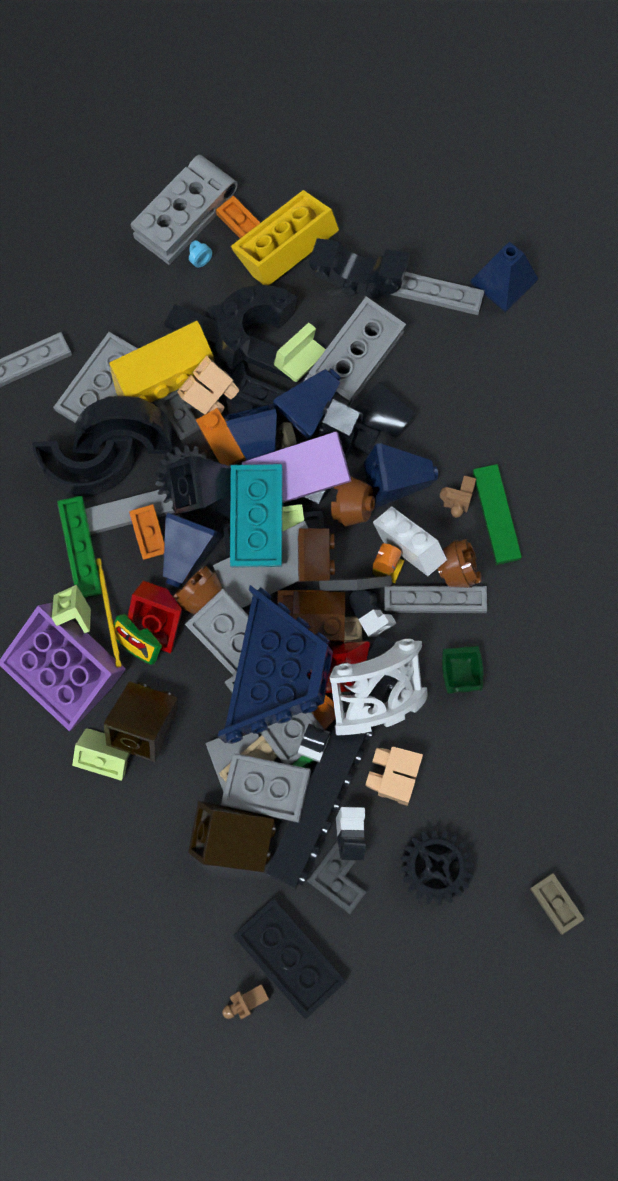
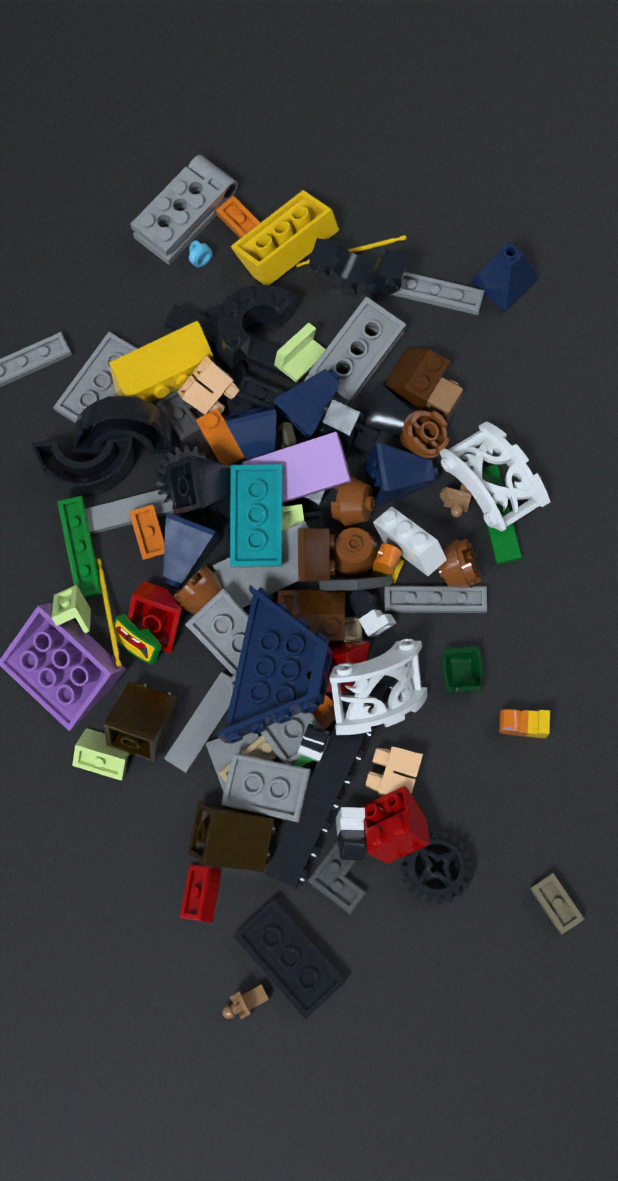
none -> light grey tile [164,672,232,774]
none -> red slope [180,864,222,923]
none -> yellow piece [296,235,406,267]
none -> dark orange cone [329,527,379,576]
none -> red slope [362,786,430,864]
none -> reddish brown slope [383,348,451,411]
none -> dark orange cone [400,410,449,458]
none -> medium nougat brick [426,378,463,422]
none -> white fence [440,421,550,532]
none -> leg [499,709,550,739]

